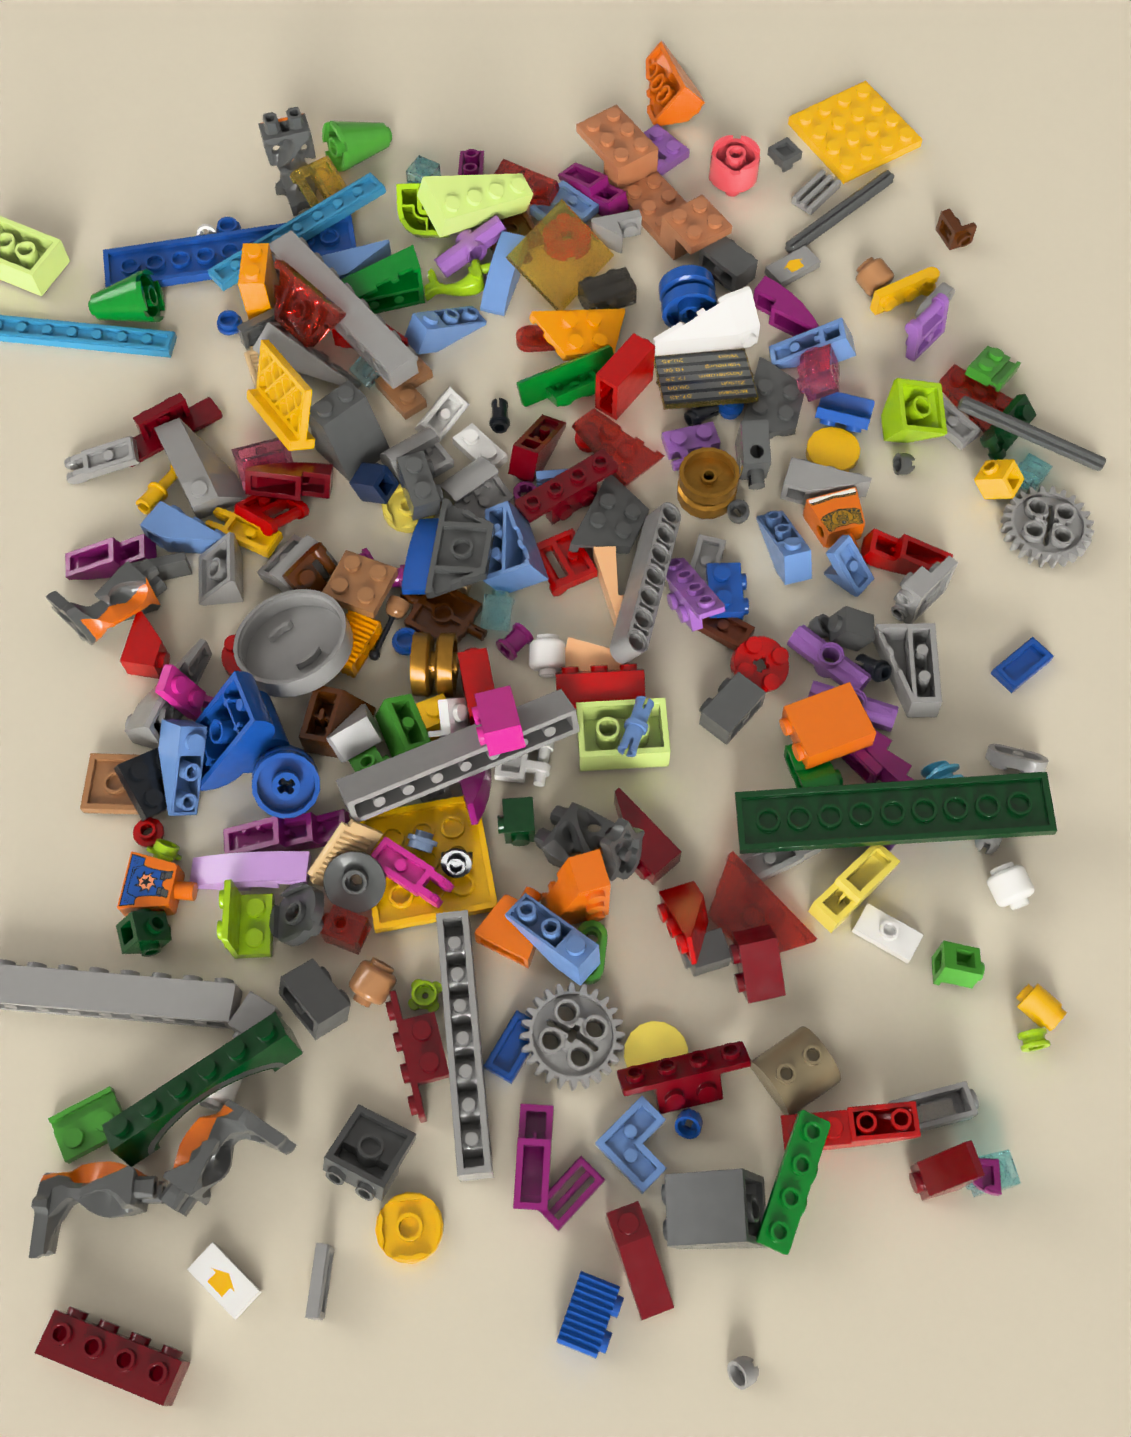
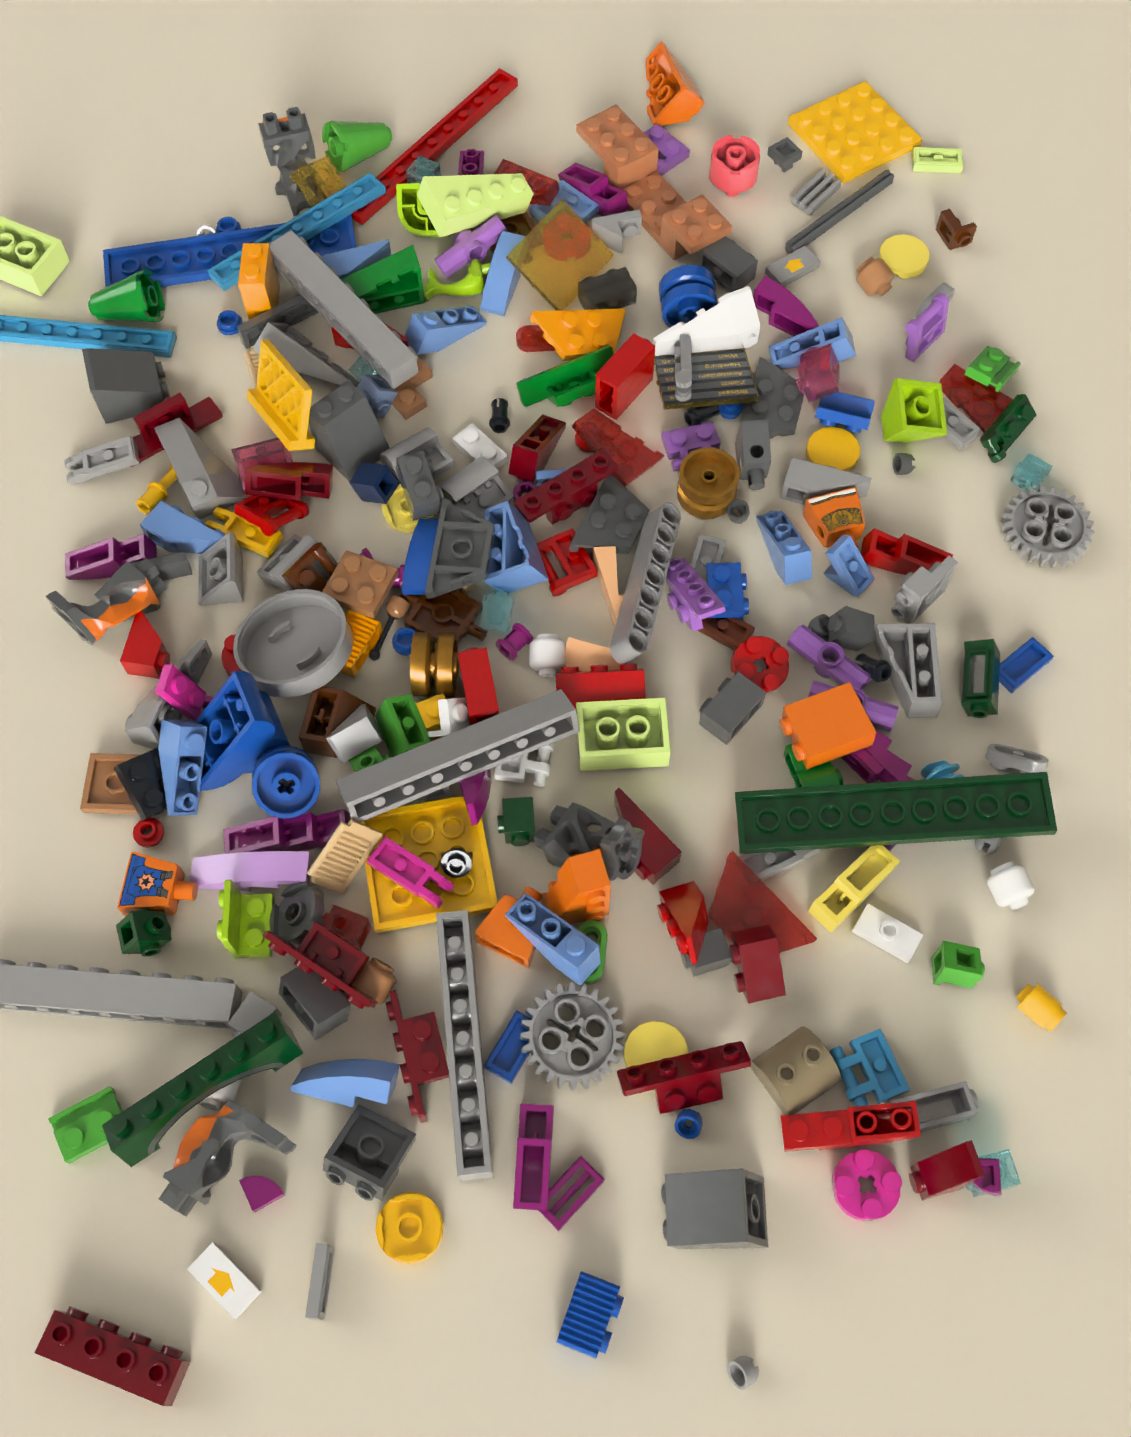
dark grey hips [29,1161,166,1258] -> none
lime plate [146,839,182,862] -> none
clear red wing [274,260,346,347] -> none
dark grey dish [323,851,386,913] -> none
sand blue plate [407,829,438,853] -> none
lime plate [408,979,442,1012] -> none
white slope [414,387,469,442] -> none
dark pink brick [471,685,526,756] -> none
medium blue plate [595,1096,666,1194] -> none
dark red slope [605,1201,674,1321] -> none
medium blue pin [617,696,654,757] -> none
green bracket [756,1110,831,1255] -> none
yellow plate [870,267,940,315] -> none
dark grey axle [957,396,1106,471] -> none
yellow brick [974,459,1024,499] -> none
lime bush [1017,1028,1051,1052] -> none
none -> dark grey slope [82,348,170,424]
none -> magenta tile [239,1176,285,1212]
none -> dark red bracket [263,922,378,1009]
none -> medium blue slope [290,1059,400,1107]
none -> red plate [351,68,518,225]
none -> sand blue brick [356,375,398,418]
none -> light grey hinge [674,335,692,402]
none -> dark azure plate [829,1029,910,1106]
none -> dark pink plate [832,1149,902,1221]
none -> light yellow tile [878,234,930,279]
none -> yellowish green tile [912,147,963,173]
none -> dark green window [961,639,1000,718]

